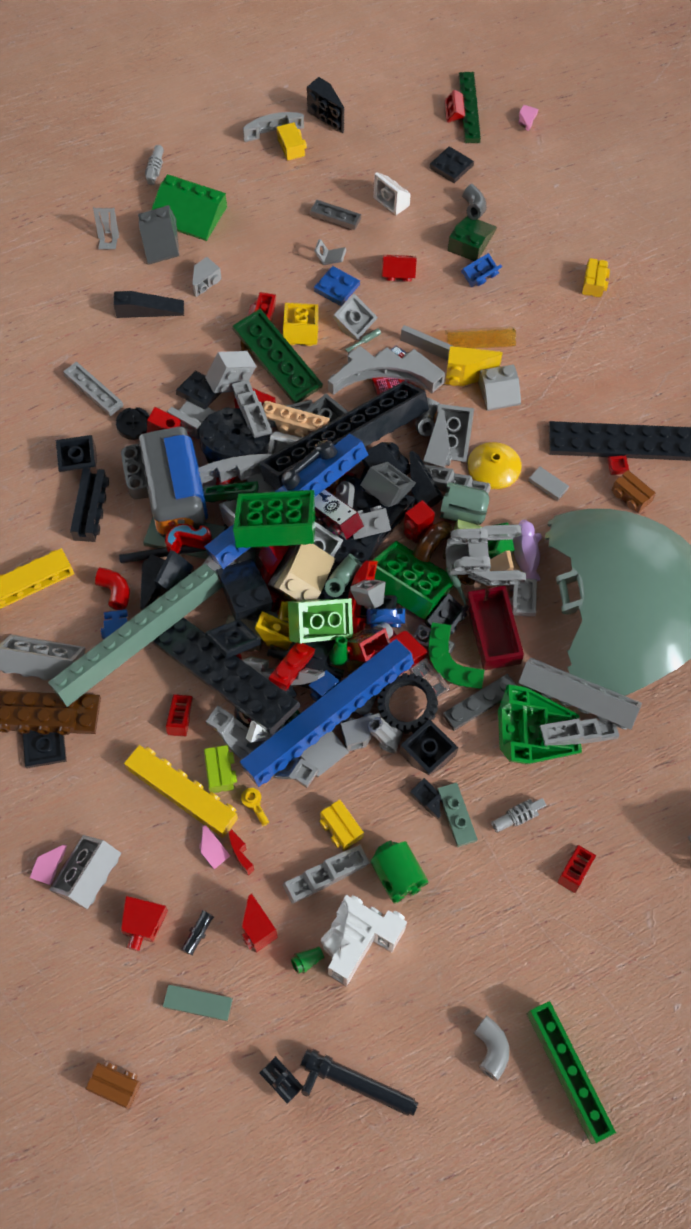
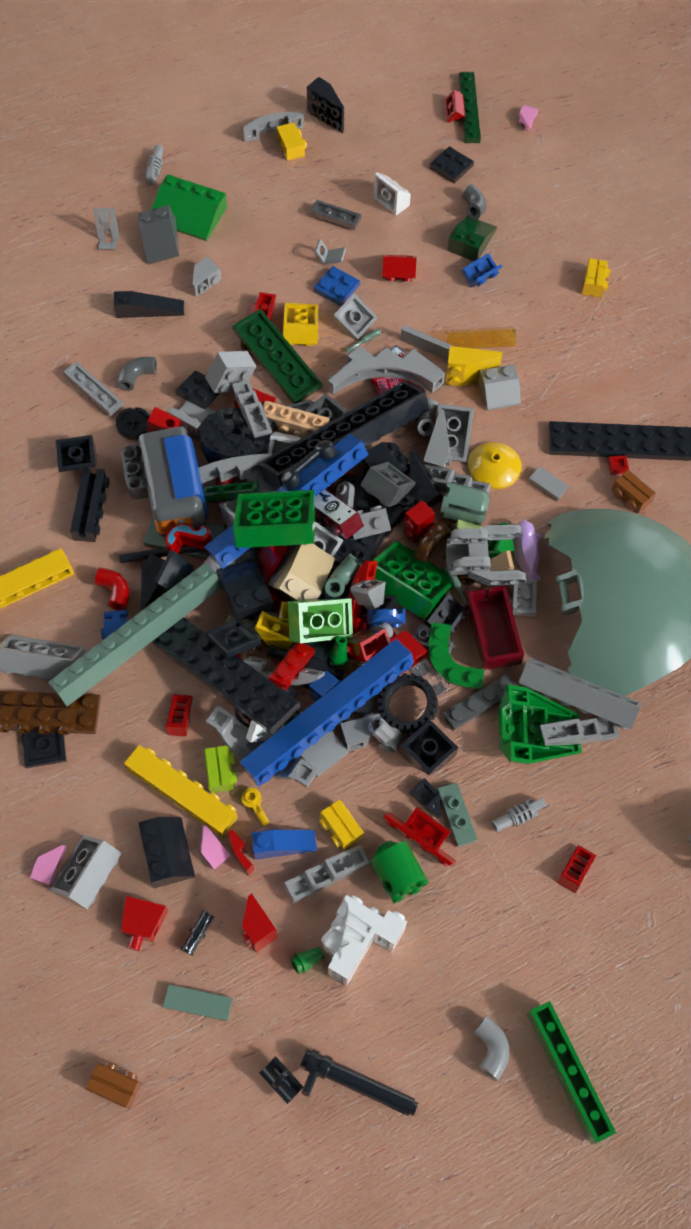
none -> dark grey cylinder [117,357,157,391]
none -> black slope [138,817,195,888]
none -> blue slope [252,830,317,860]
none -> red bracket [383,807,456,867]

